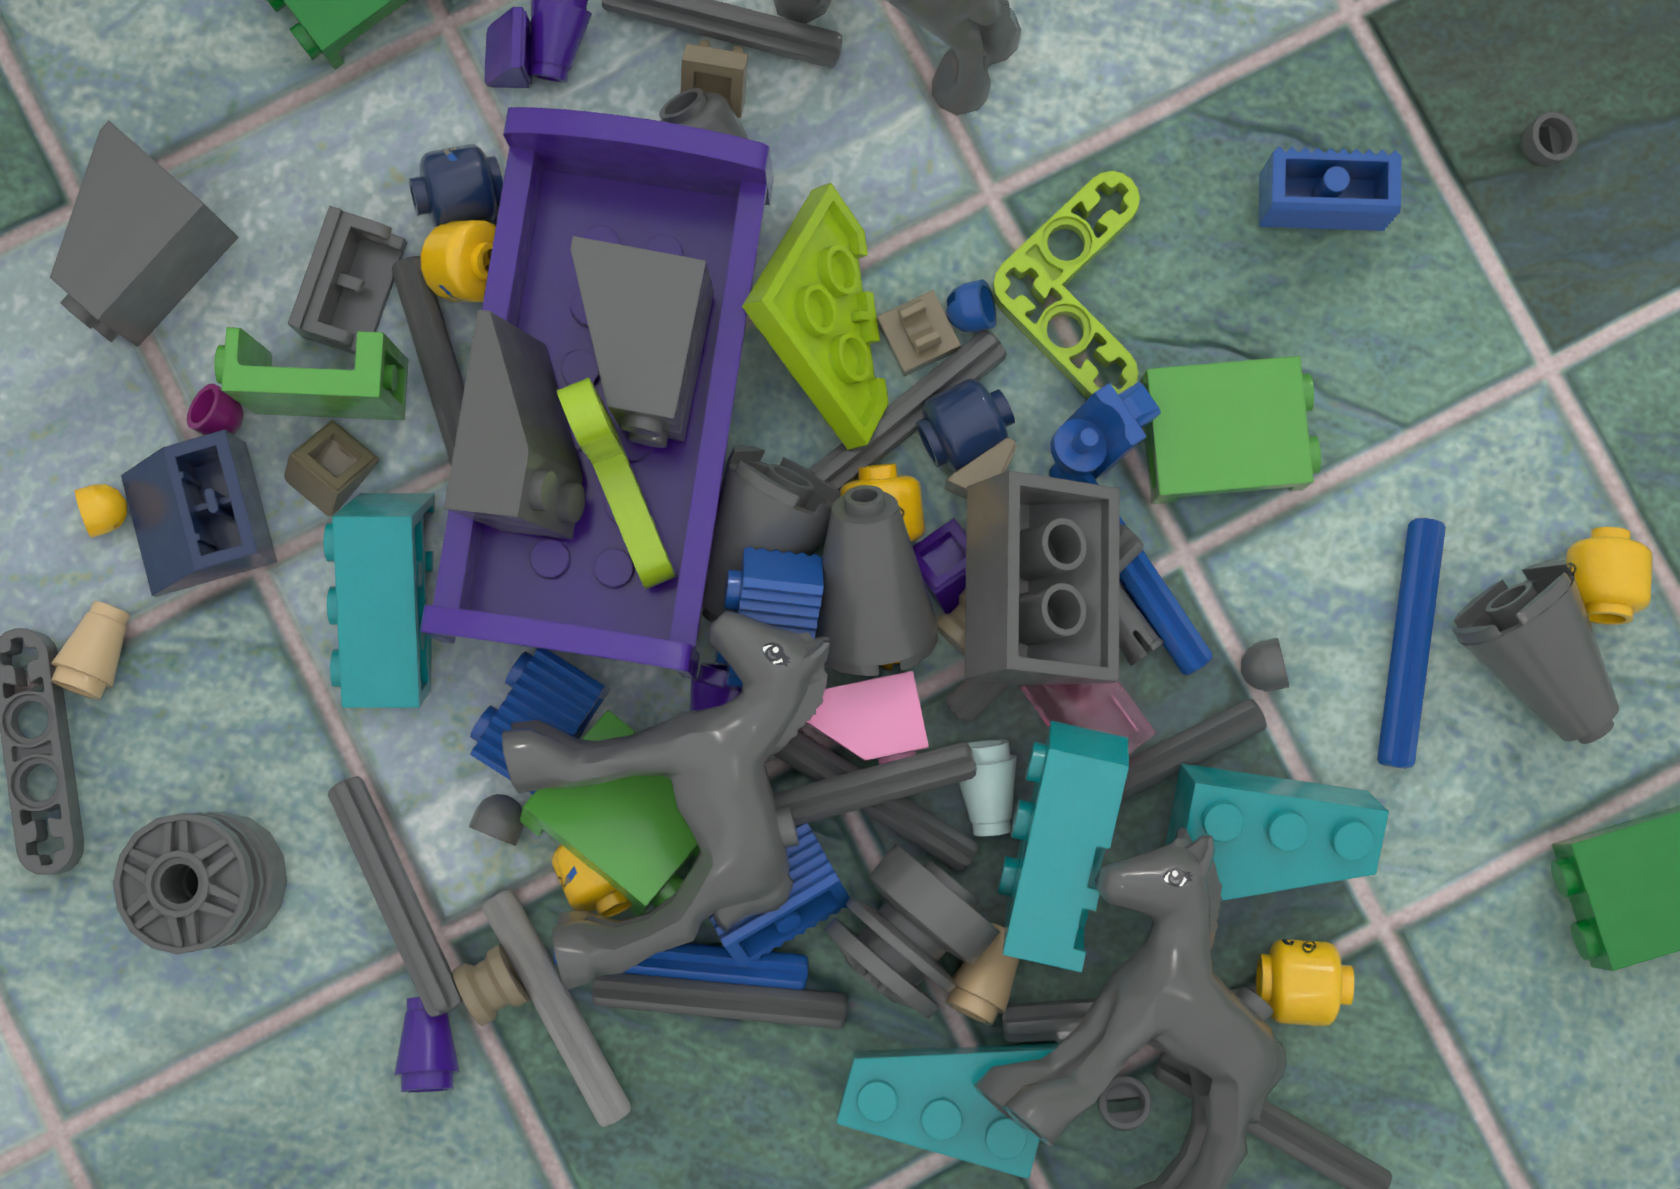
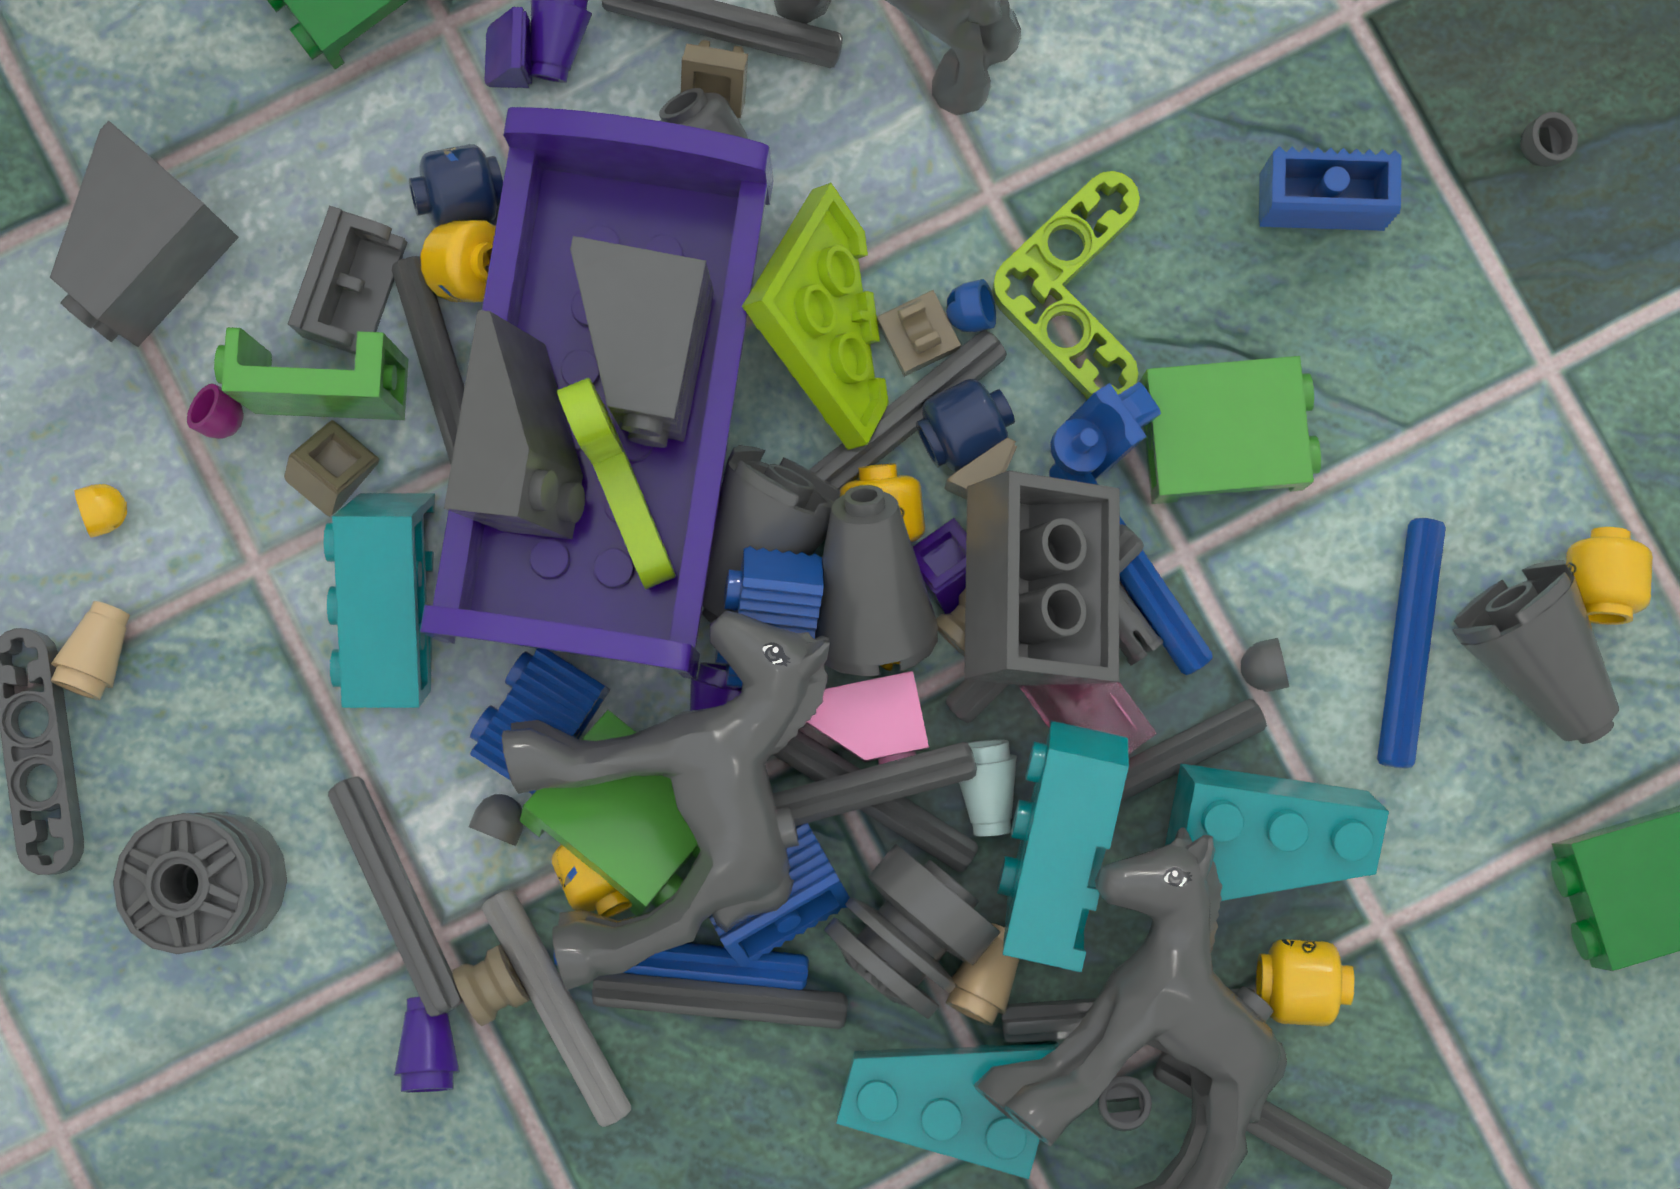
dark blue slope [121,430,277,597] -> none

